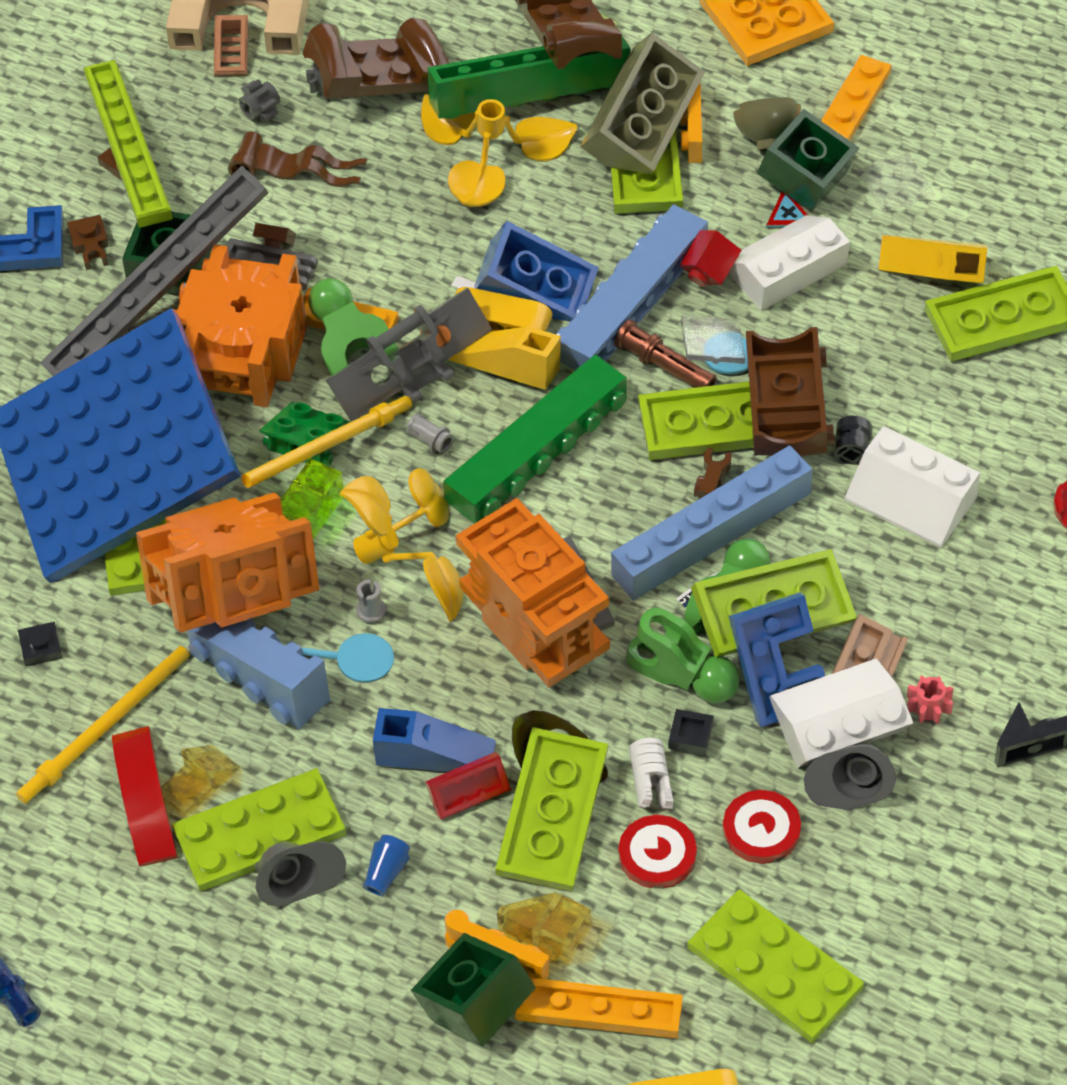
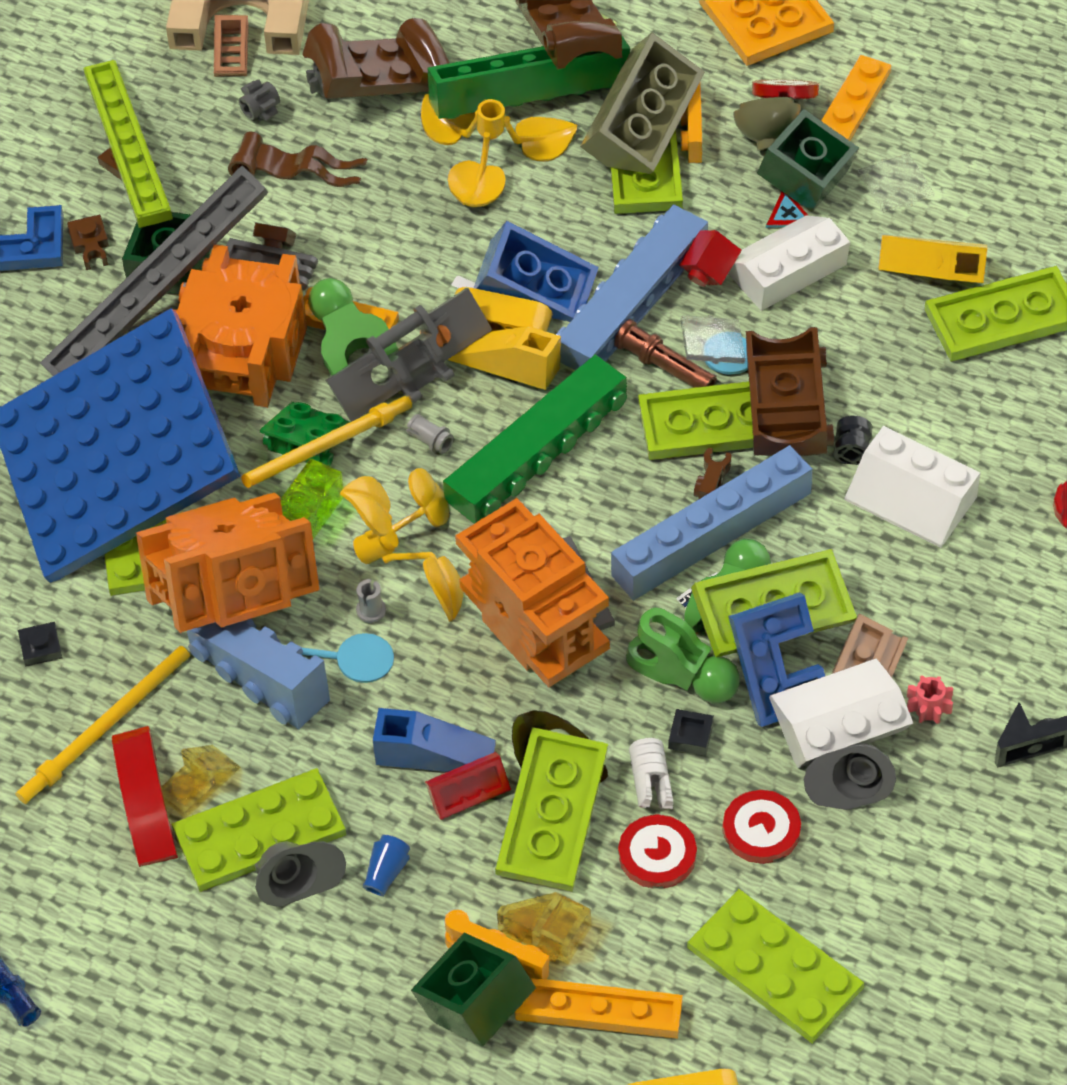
none -> red tile [752,79,819,99]

